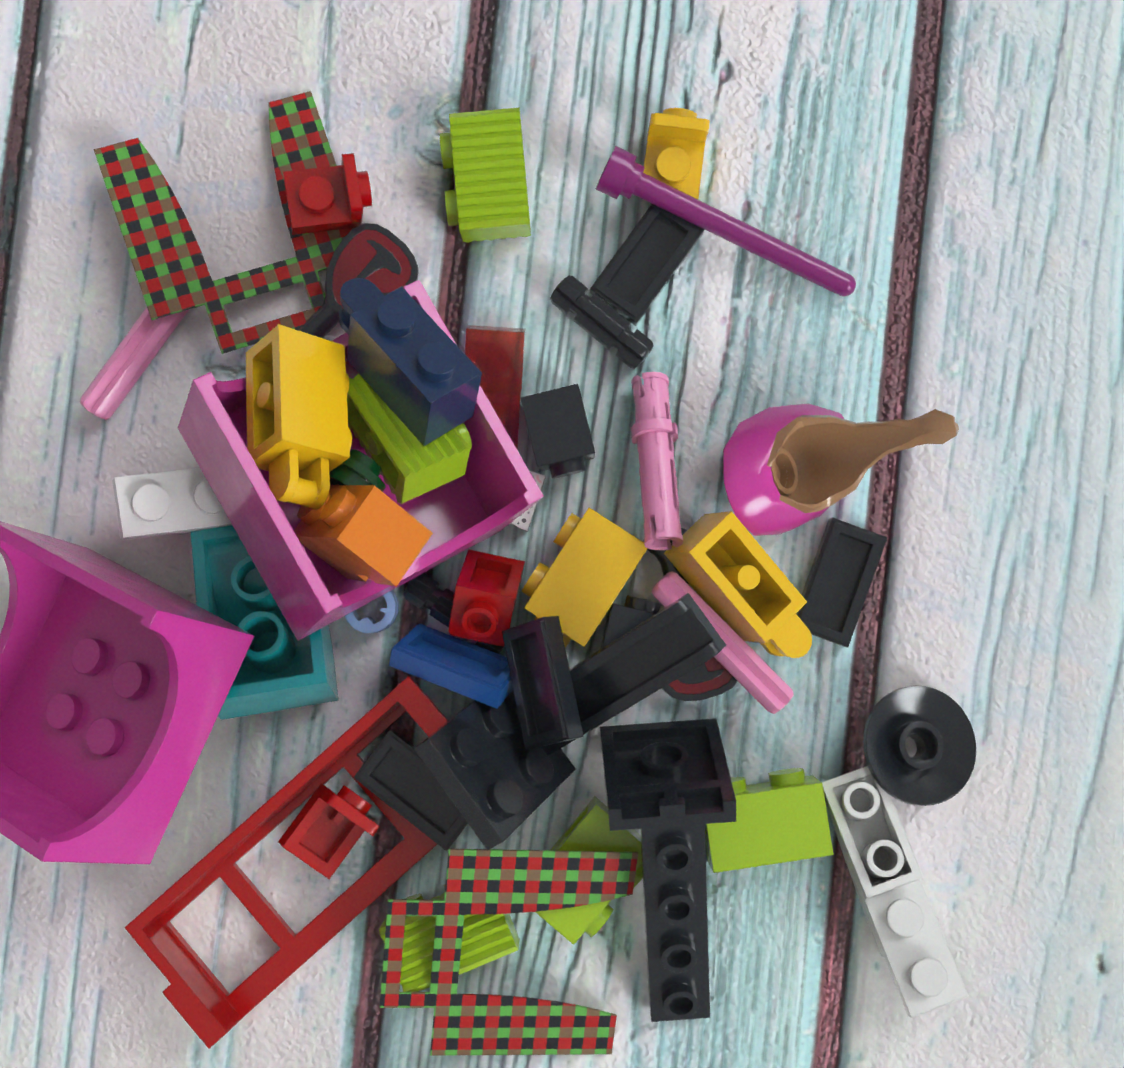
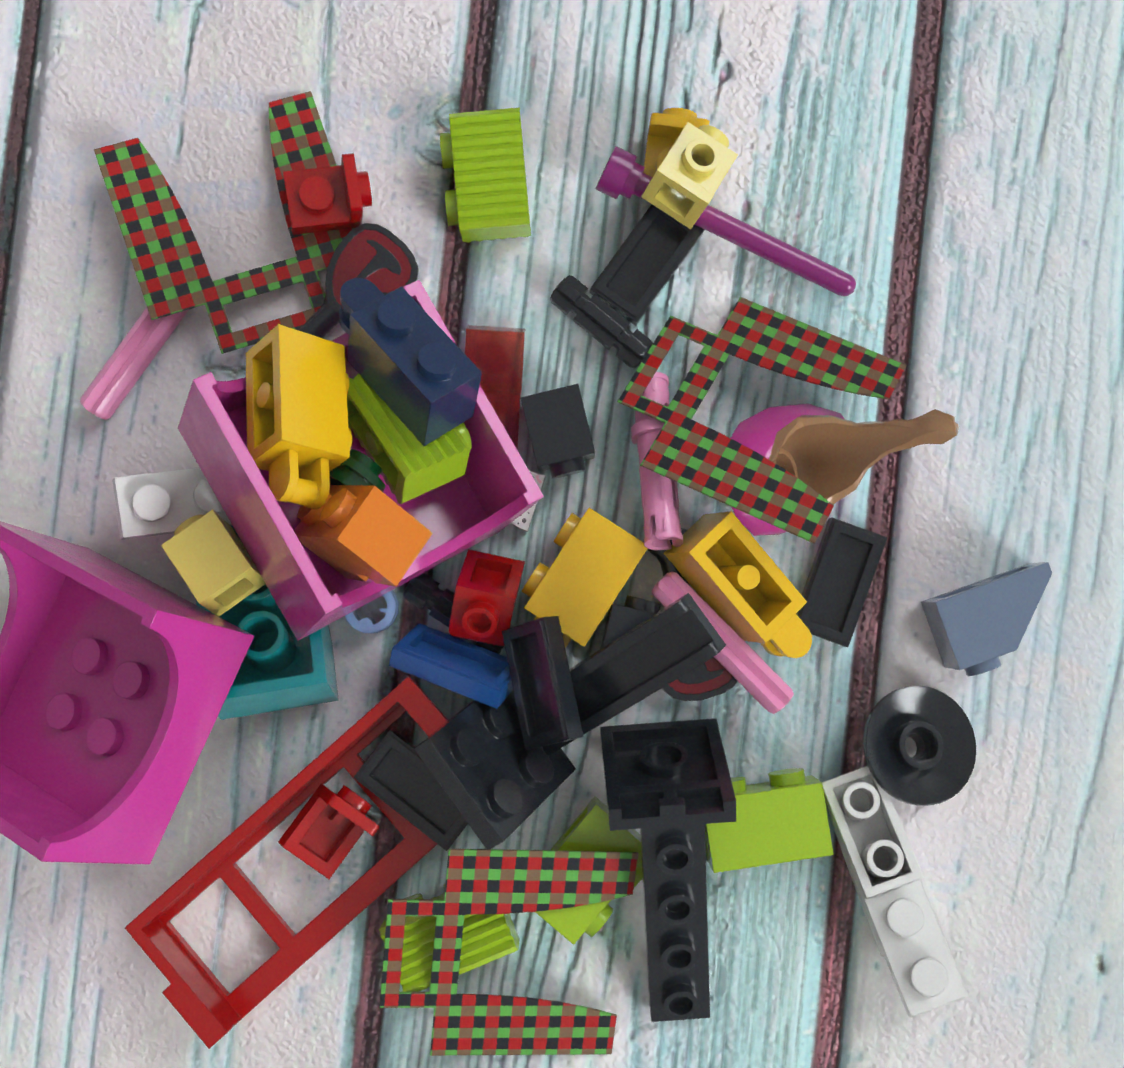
none -> light yellow brick [161,509,265,617]
none -> piece [617,297,907,544]
none -> light yellow brick [641,122,738,229]
none -> sand blue slope [921,562,1052,676]

